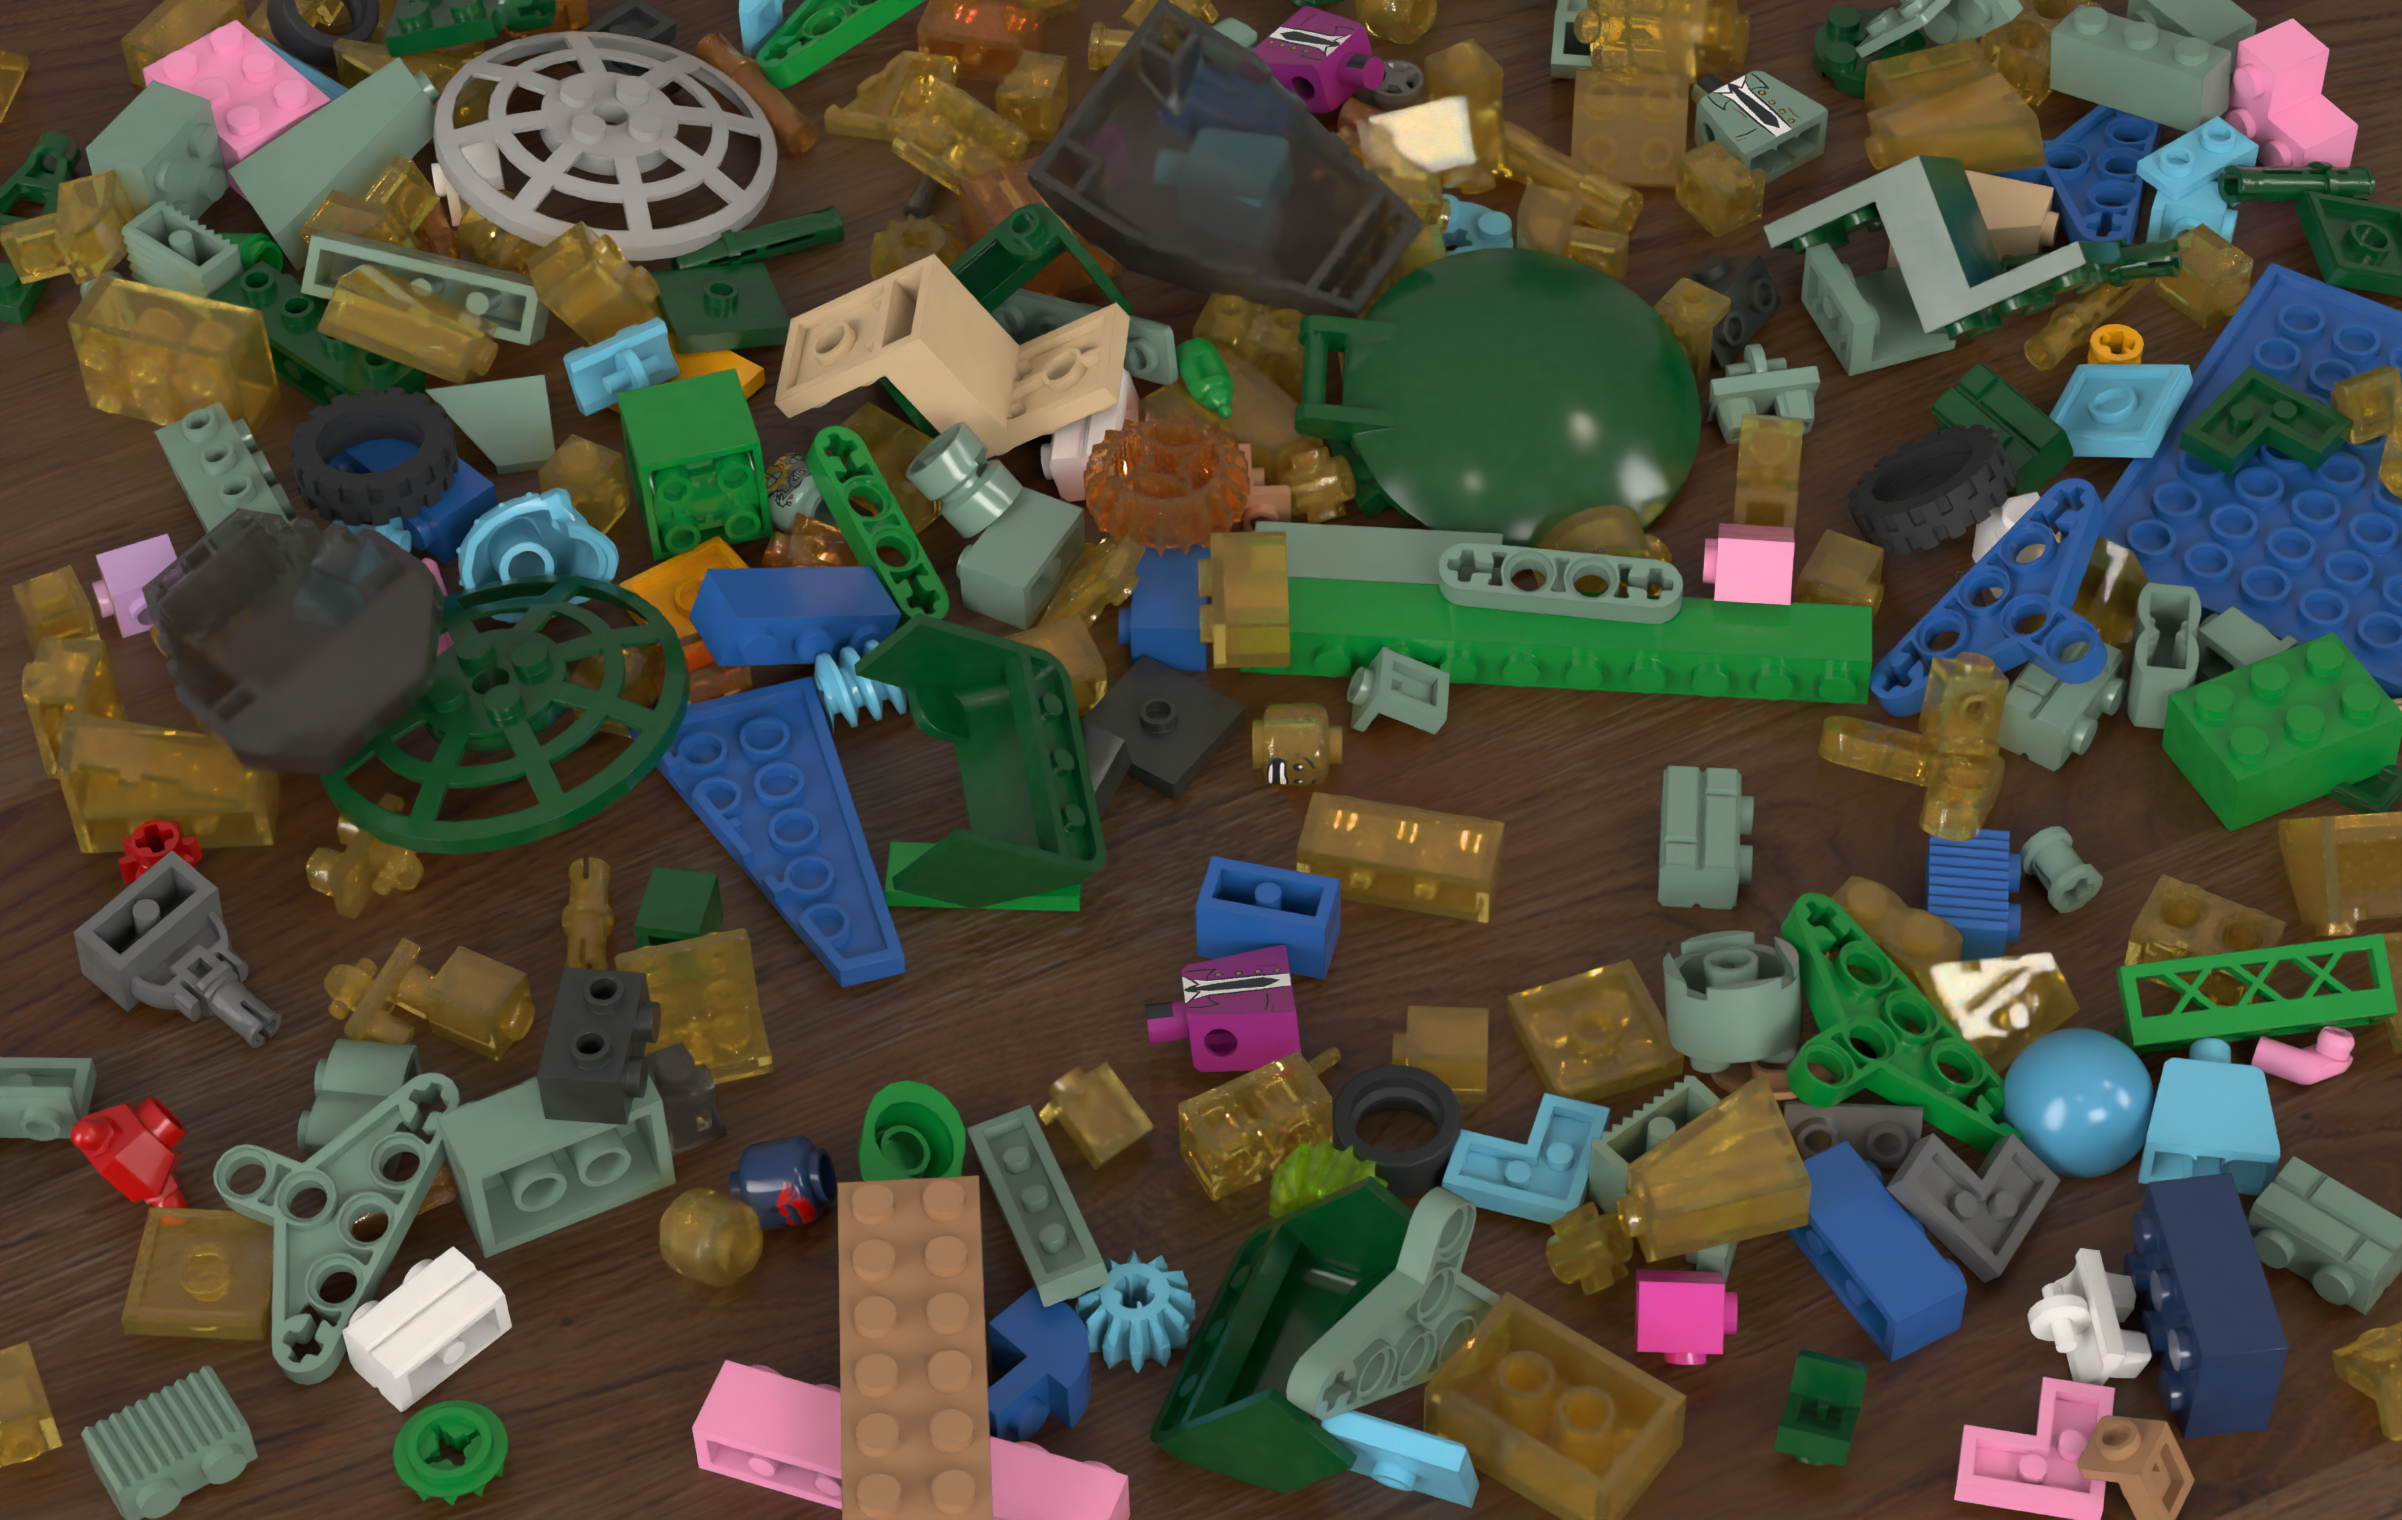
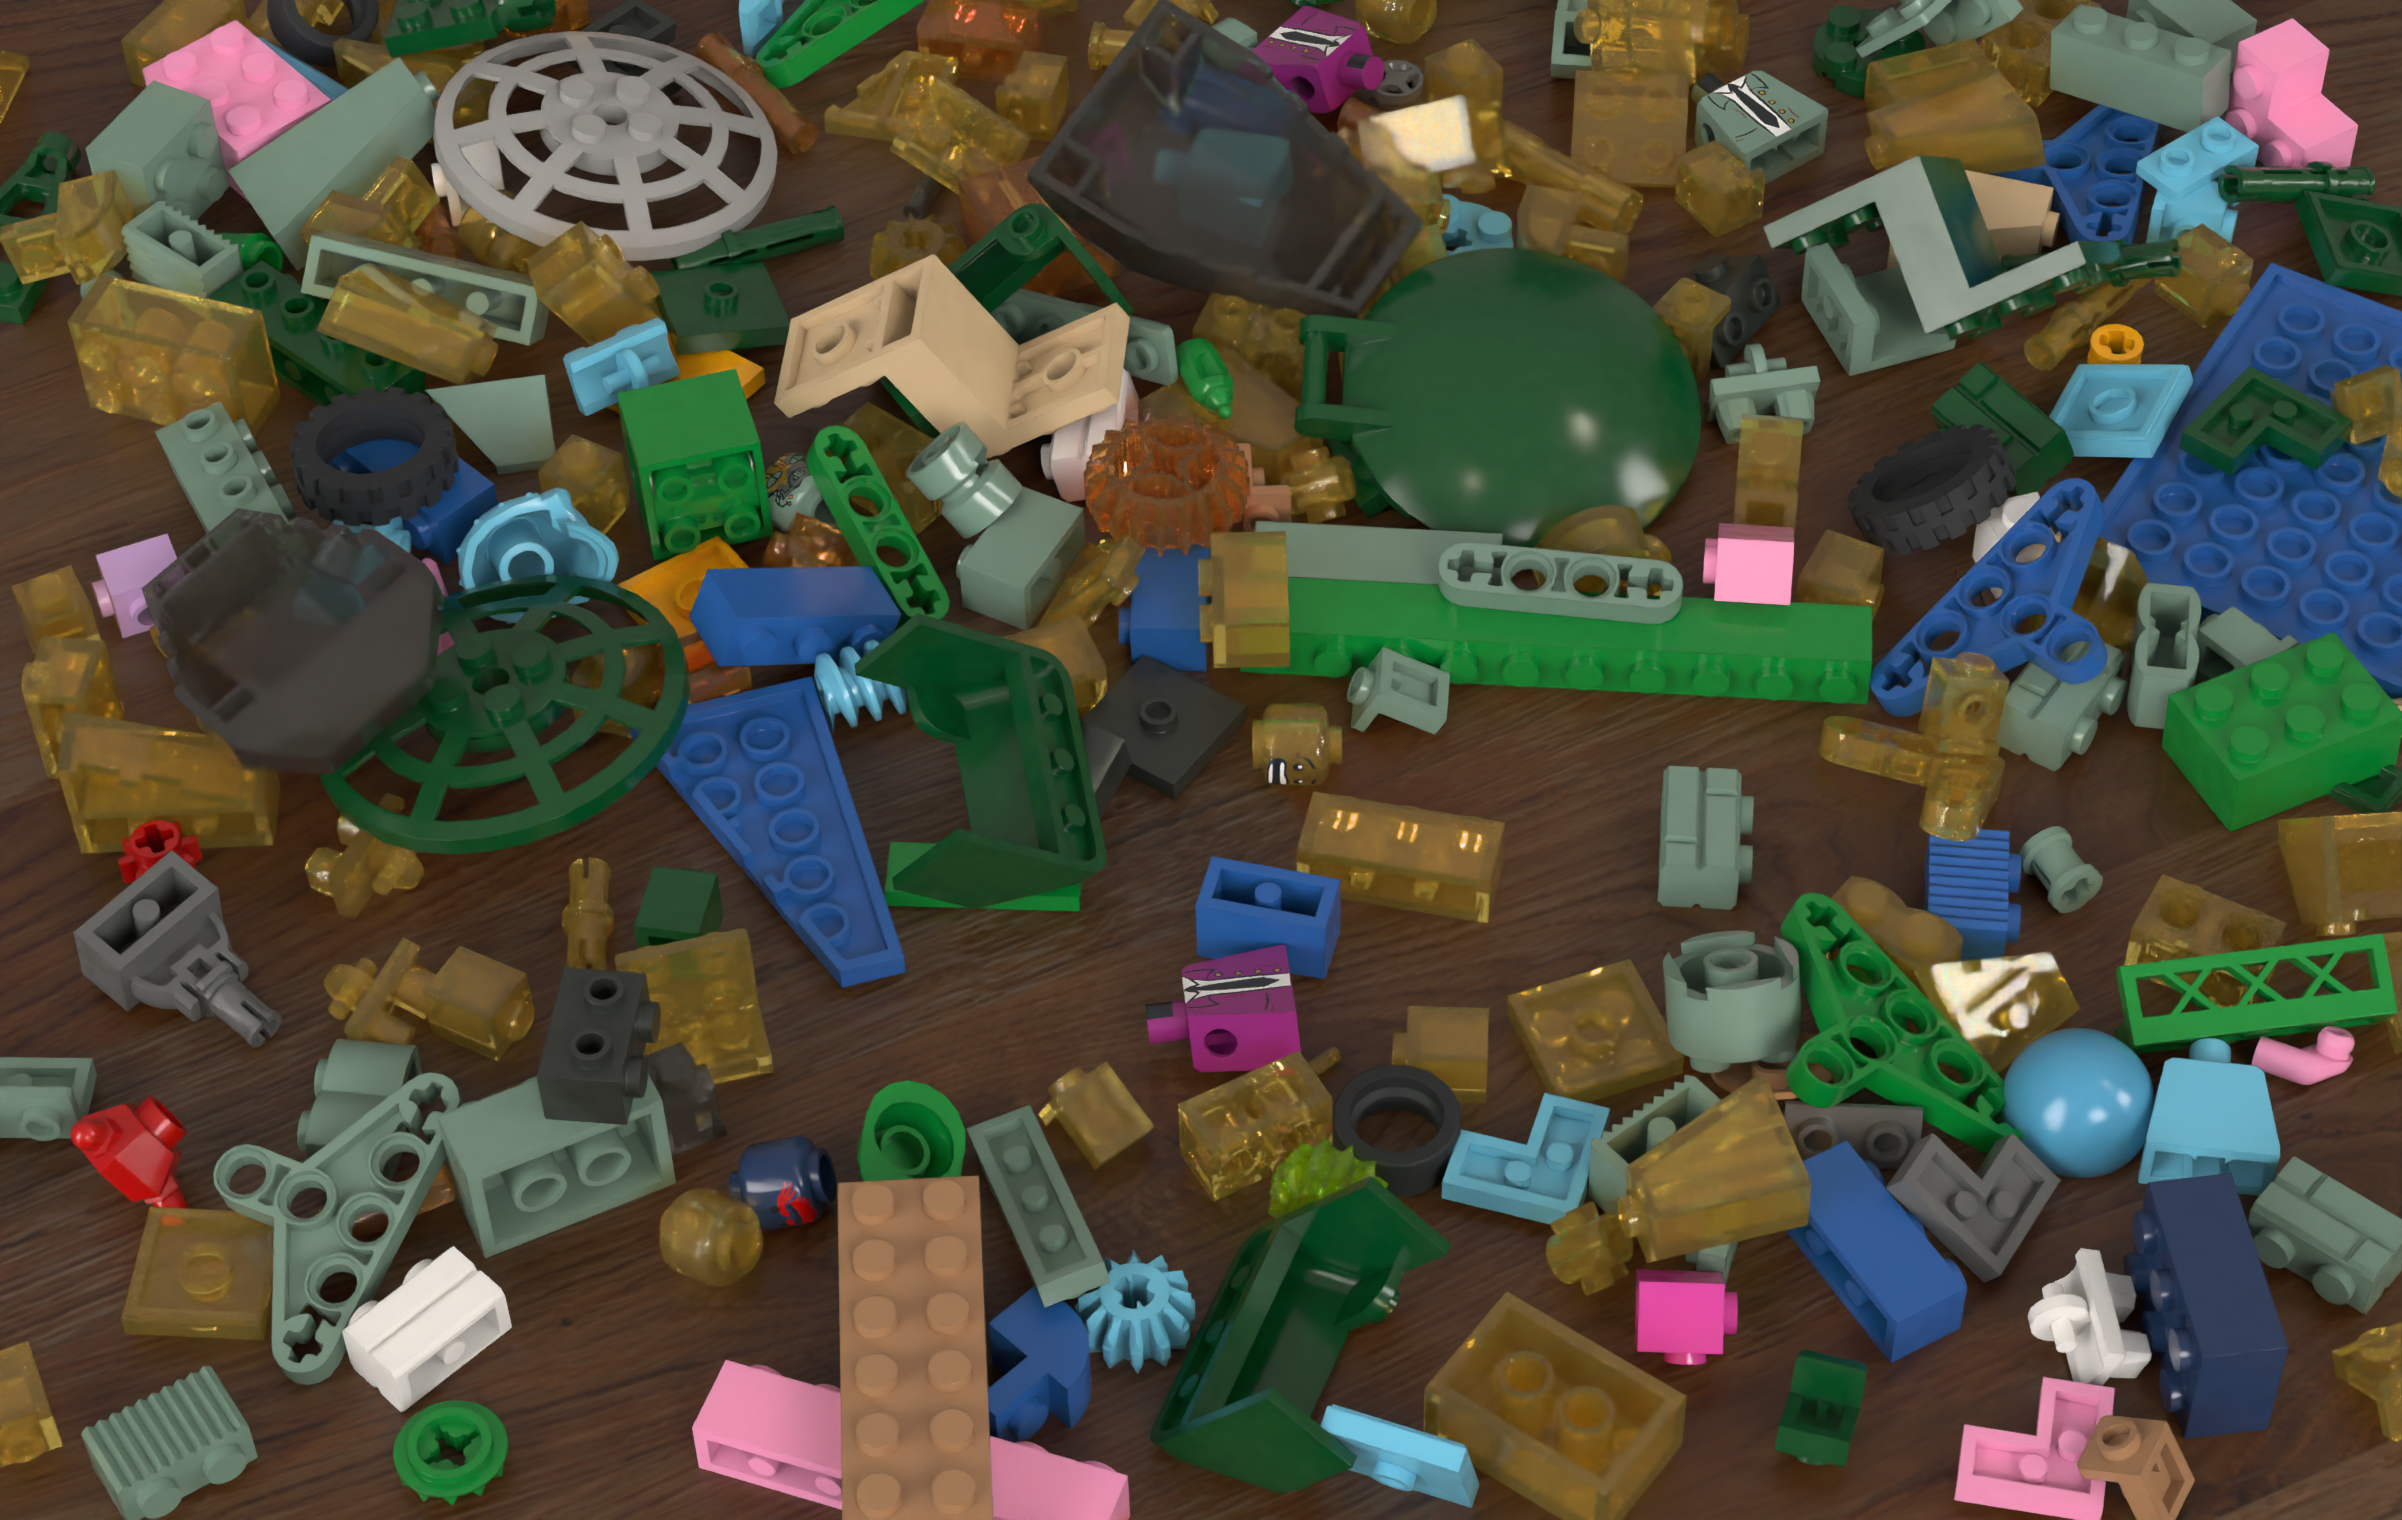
sand green beam [1286,1187,1515,1420] -> none

